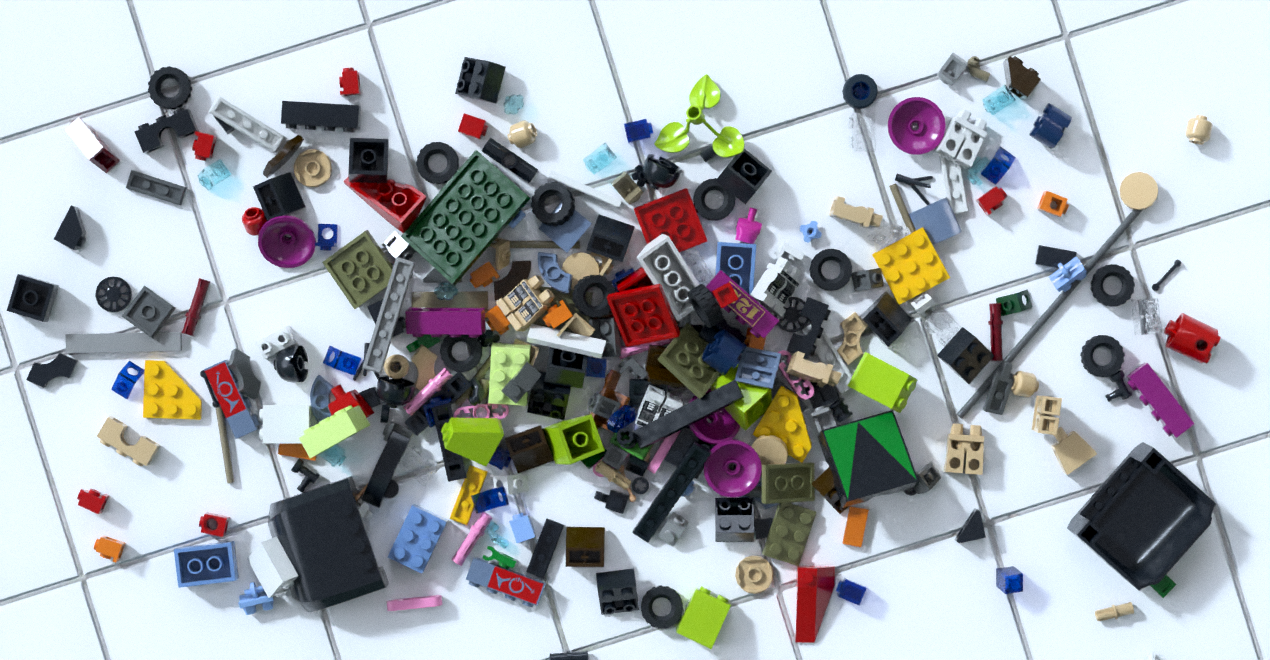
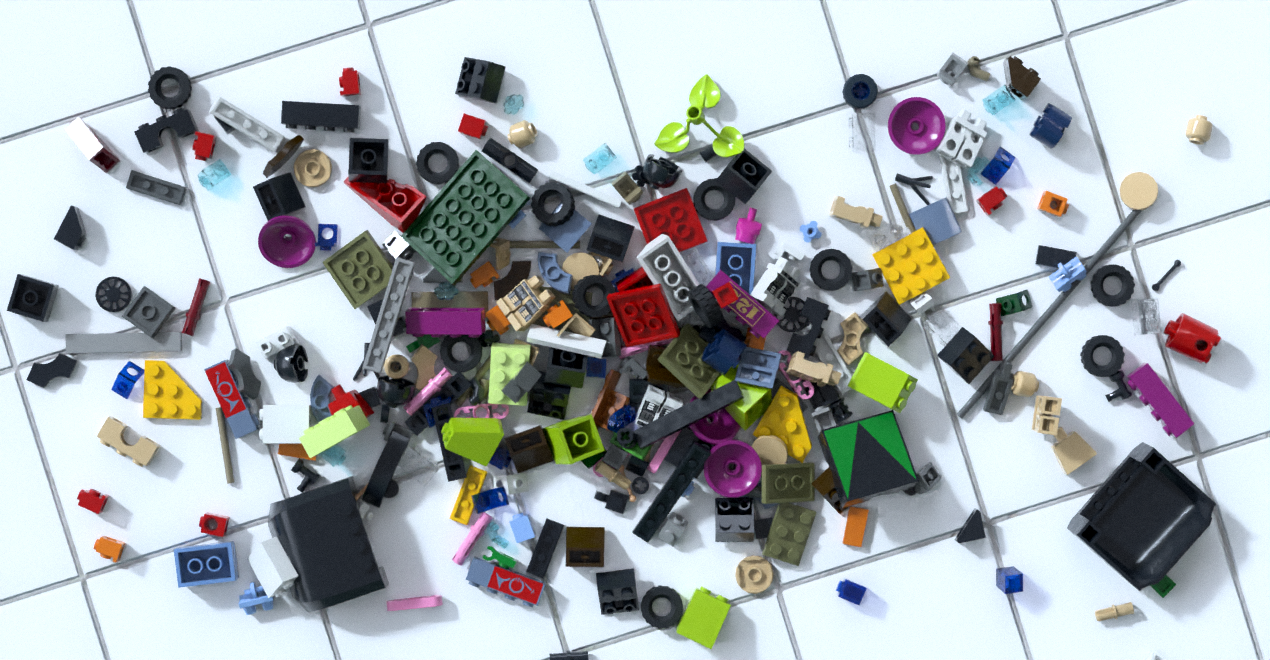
black hinge [200,370,220,408] -> none
red head [241,207,267,236] -> none
clear blue bracket [323,345,361,375] -> none
medium blue brick [388,504,448,574] -> none
dark grey bracket [588,392,621,421] -> none
clear blue brick [624,119,653,144] -> none
red wedge [795,566,835,643] -> none
tan hips [943,423,984,475] -> none

